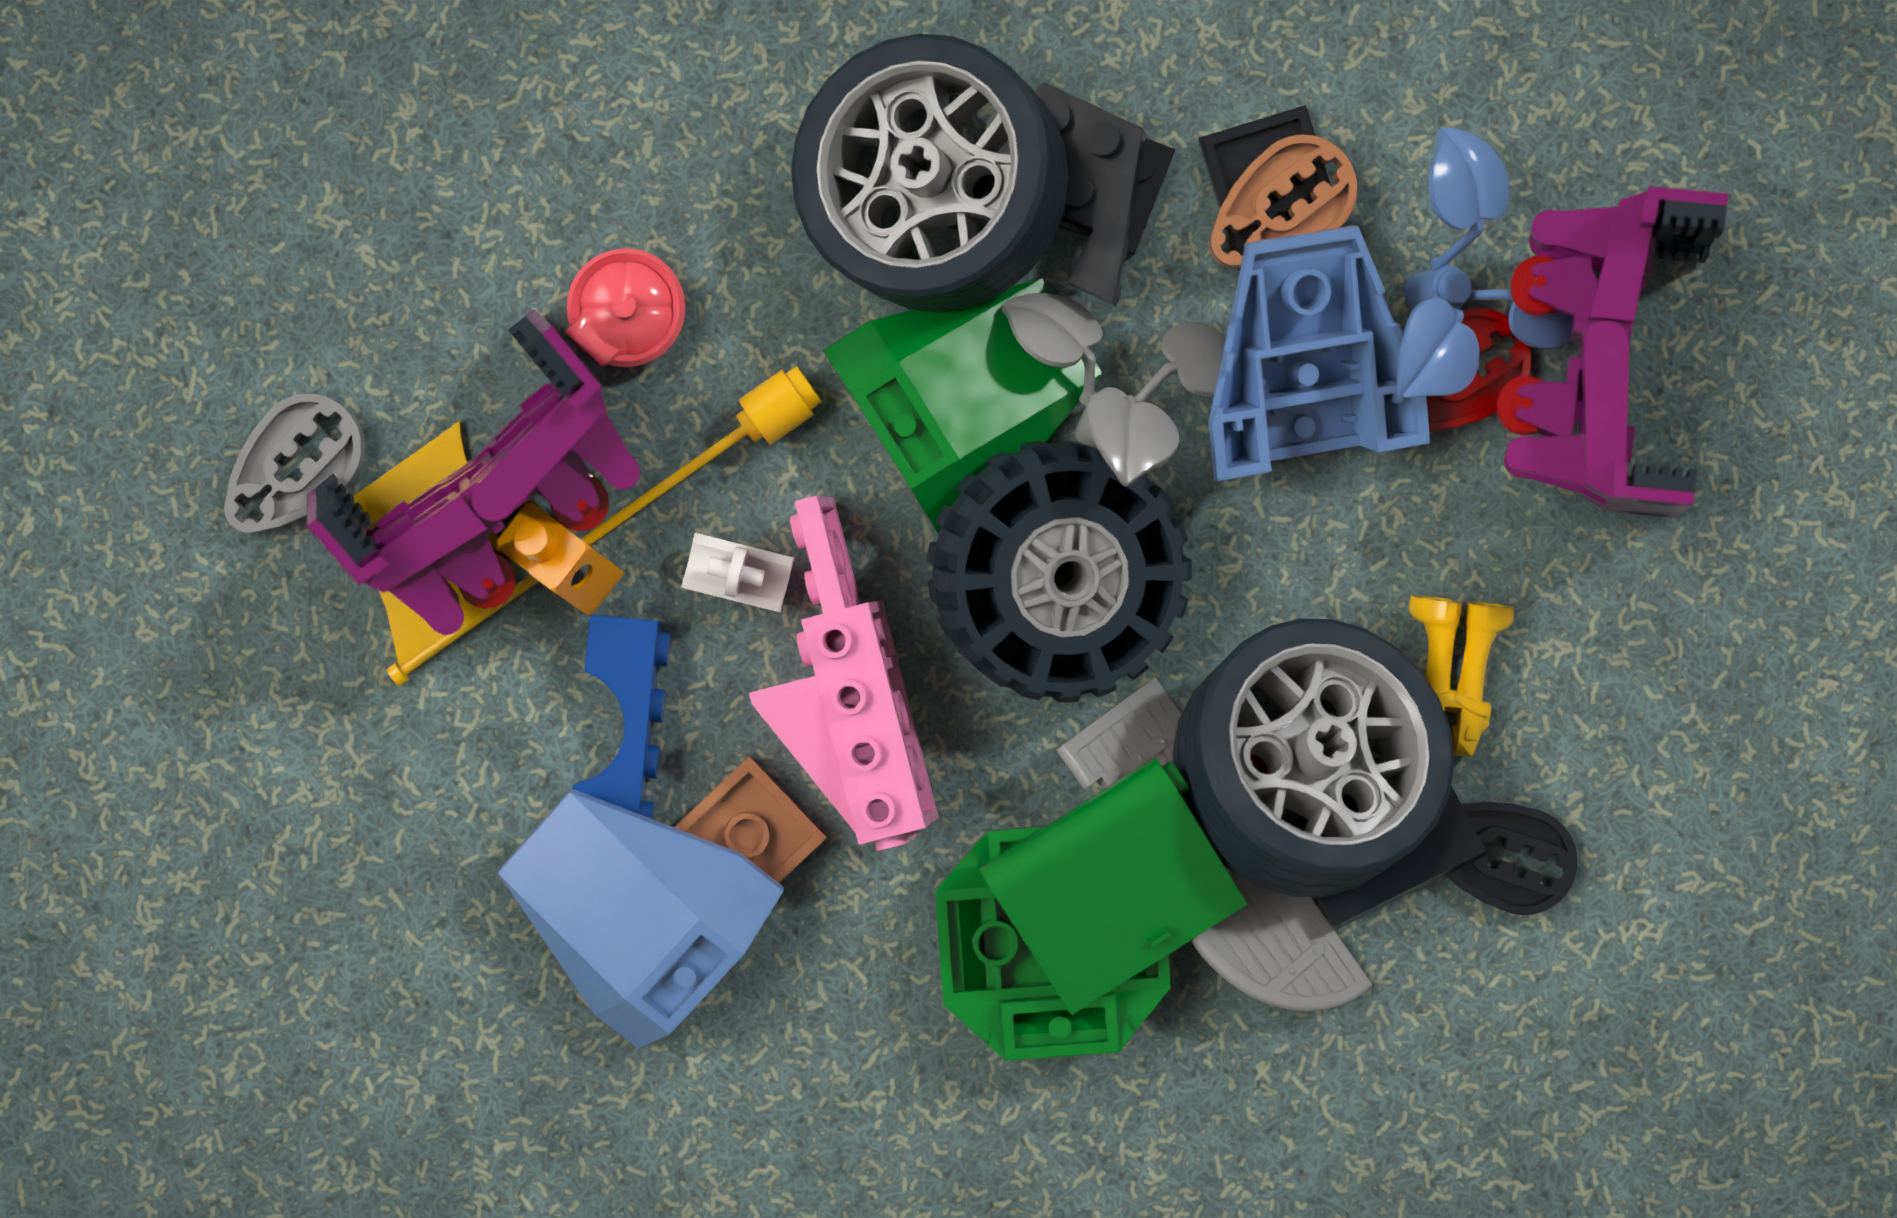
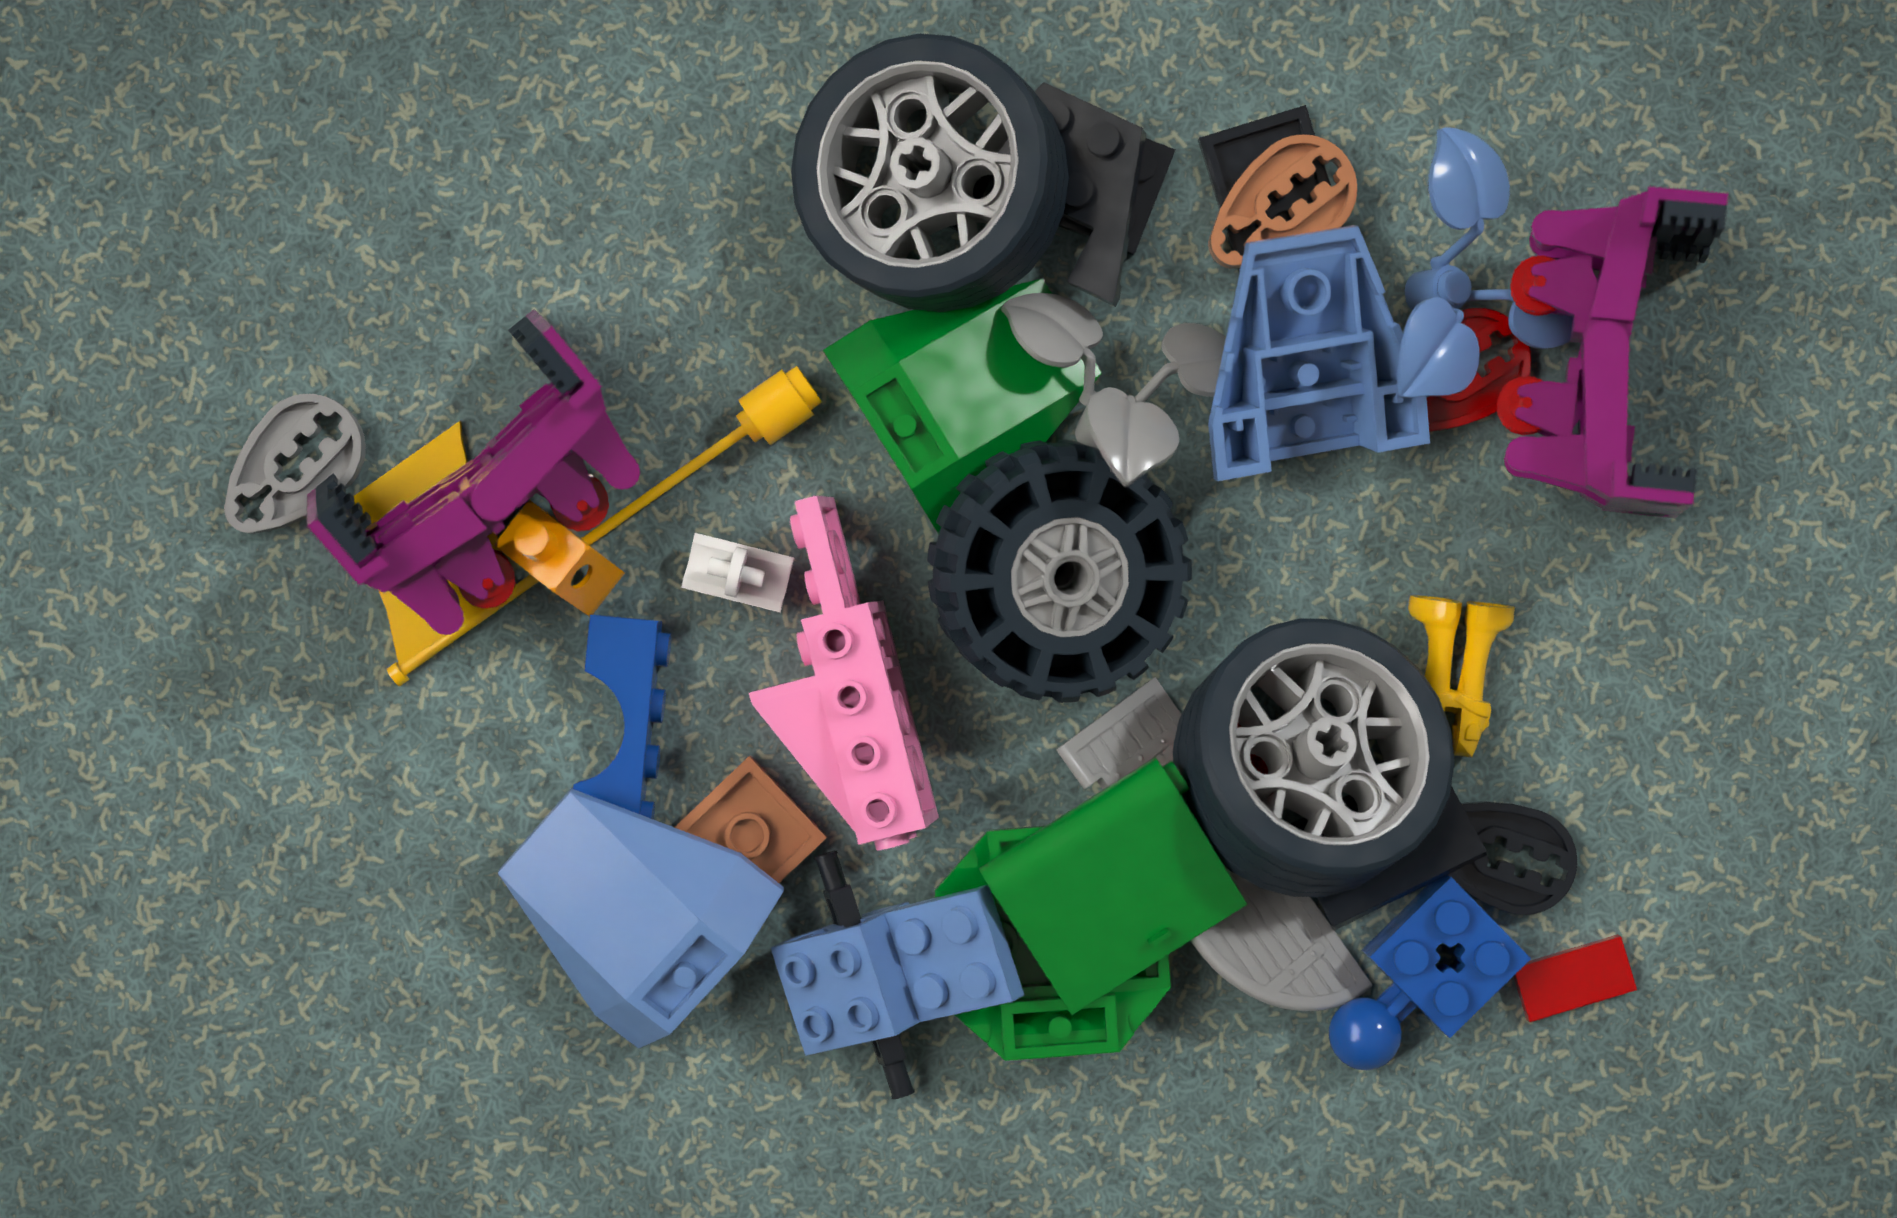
coral piece [565,248,685,367] -> none
none -> medium blue piece [771,850,1024,1099]
none -> blue brick [1329,875,1531,1070]
none -> red tile [1513,934,1637,1022]

